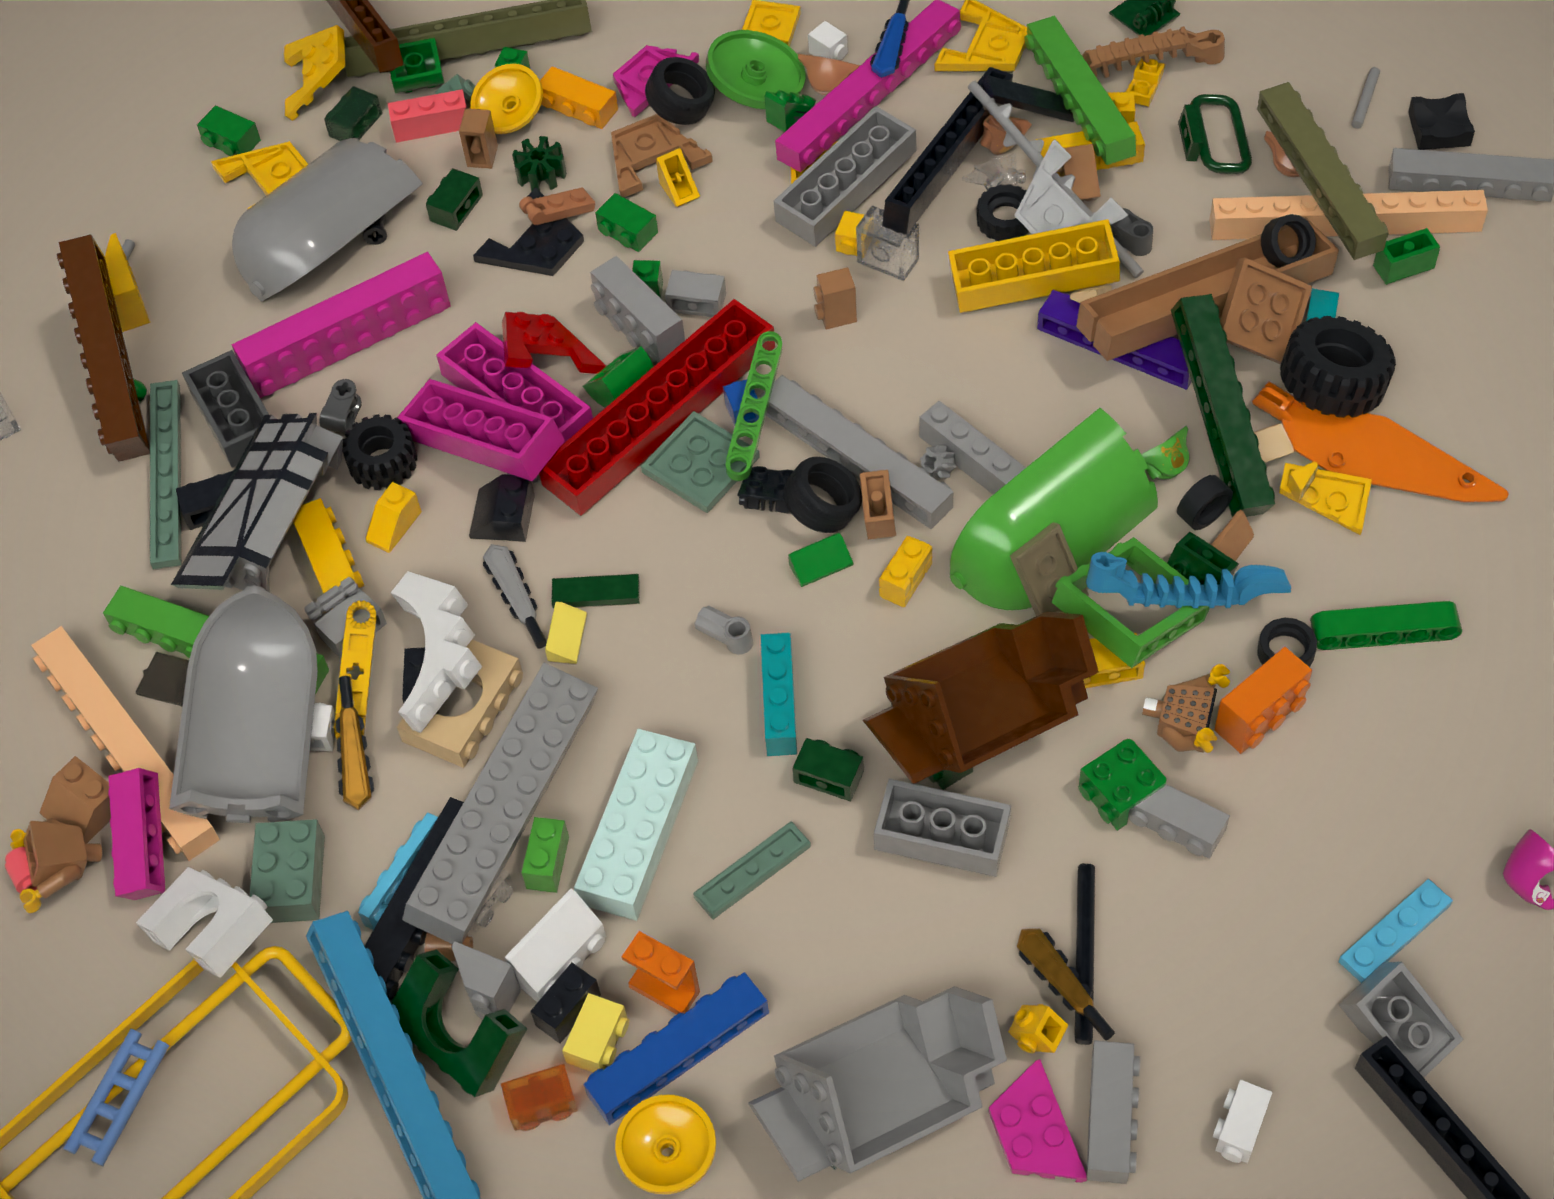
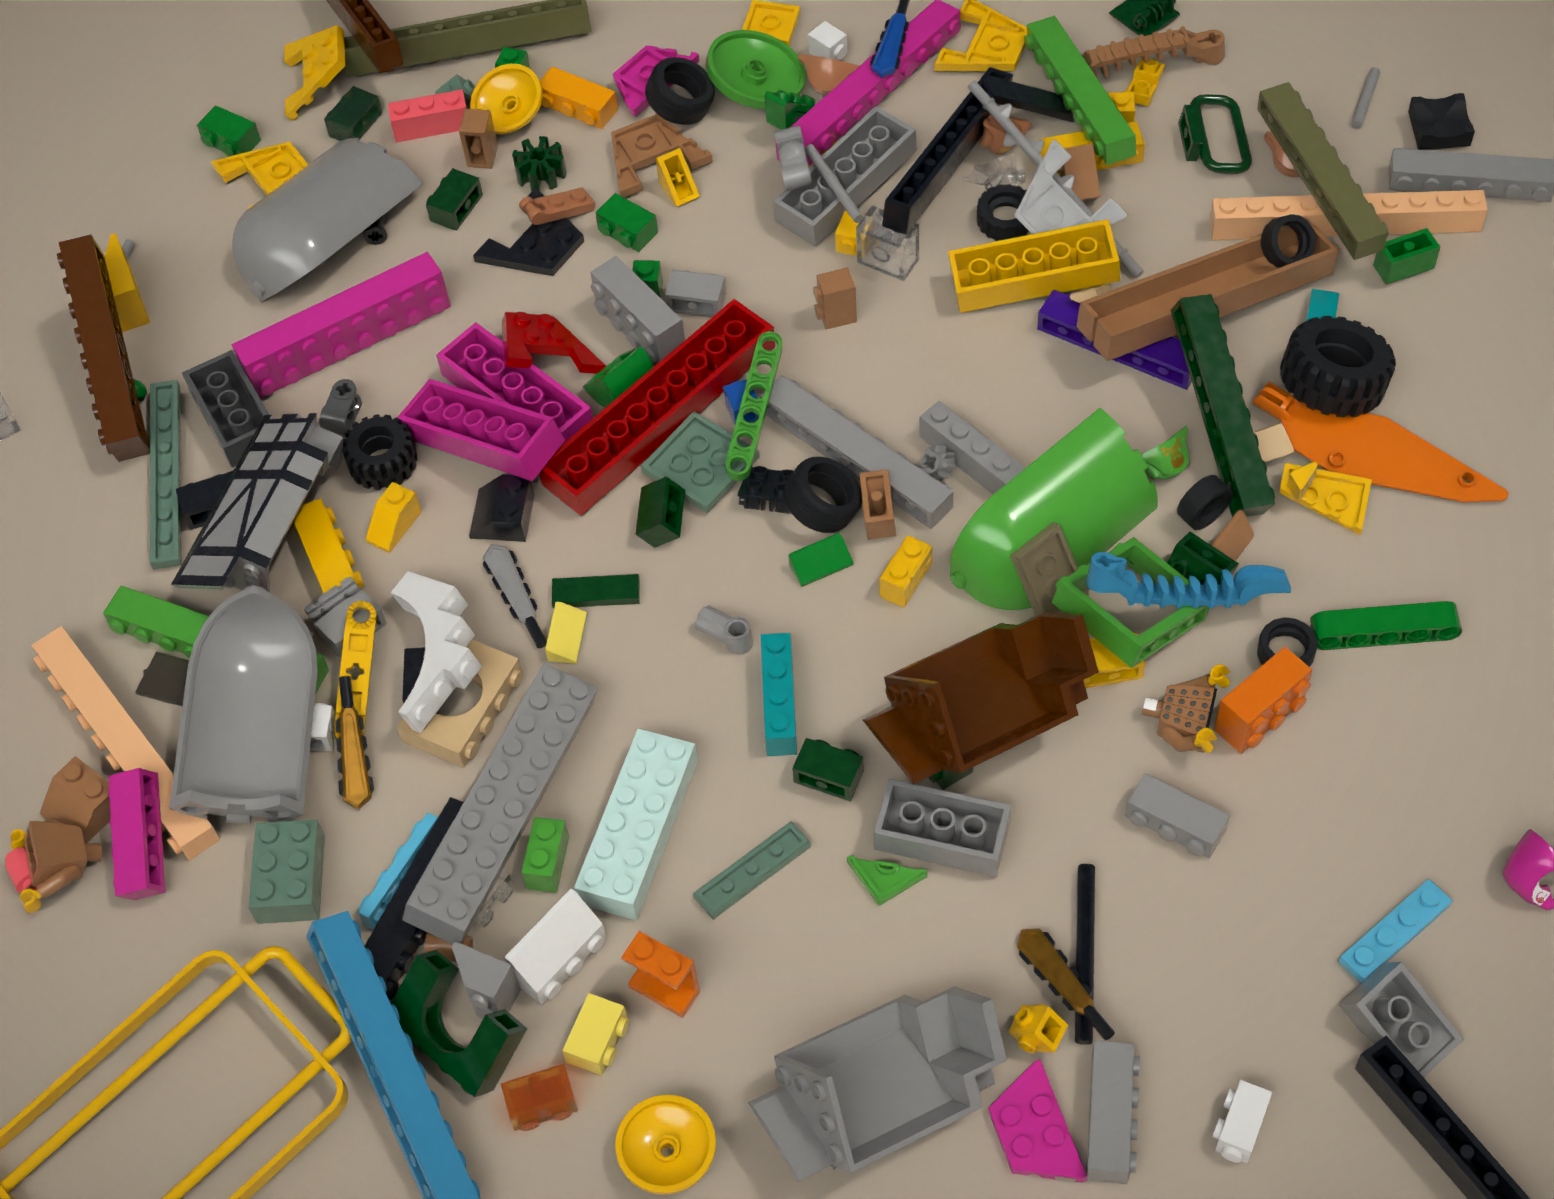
medium blue bar [63,1029,169,1166] -> none
white arch [136,867,273,978] -> none
green brick [390,37,445,93] -> none
black brick [530,962,601,1043] -> none
blue brick [584,972,769,1126] -> none
green bracket [1078,739,1167,831] -> none
dark grey piece [1110,208,1153,256] -> none
medium nougat plate [1220,257,1312,365] -> none
none -> dark green brick [635,476,685,548]
none -> light grey piece [774,125,812,191]
none -> light grey bar [805,144,863,223]
none -> bright green tile [847,855,927,906]

